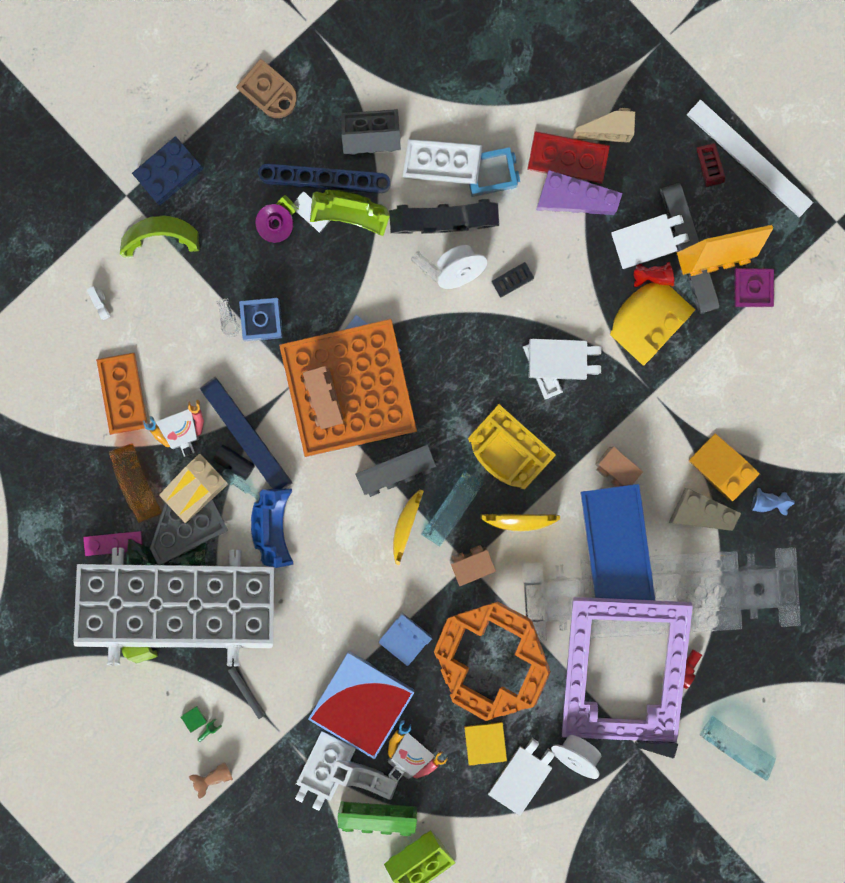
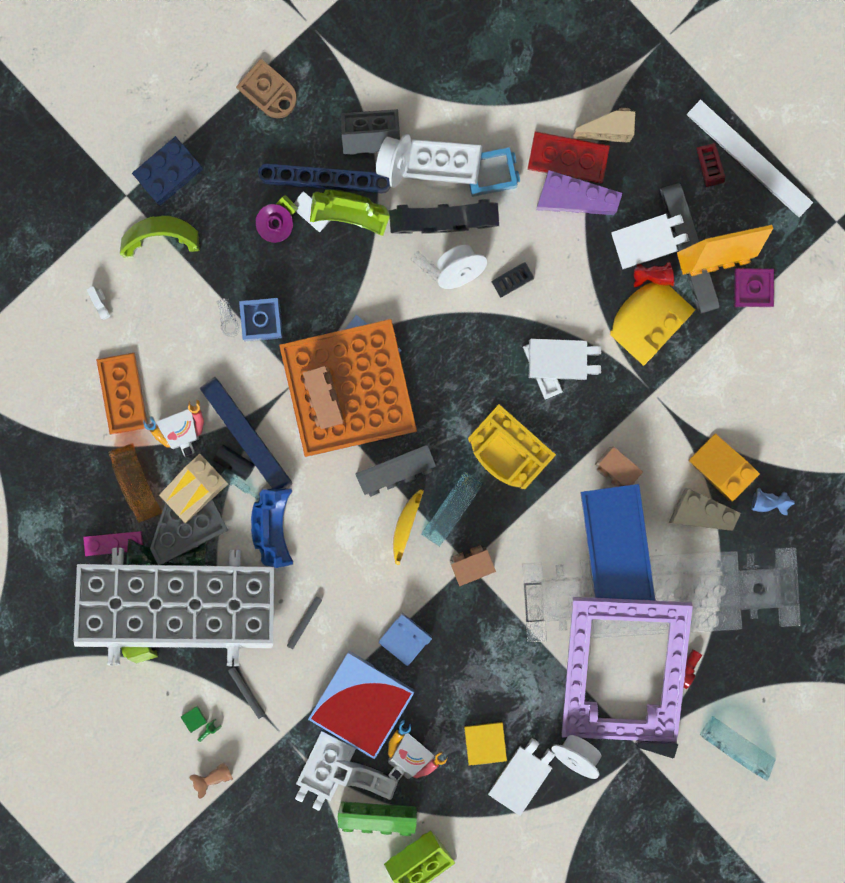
orange plate [434,601,551,721] -> none
yellow slope [480,514,560,531] -> none
none -> dark grey bar [287,596,322,649]
none -> white piece [376,134,411,187]

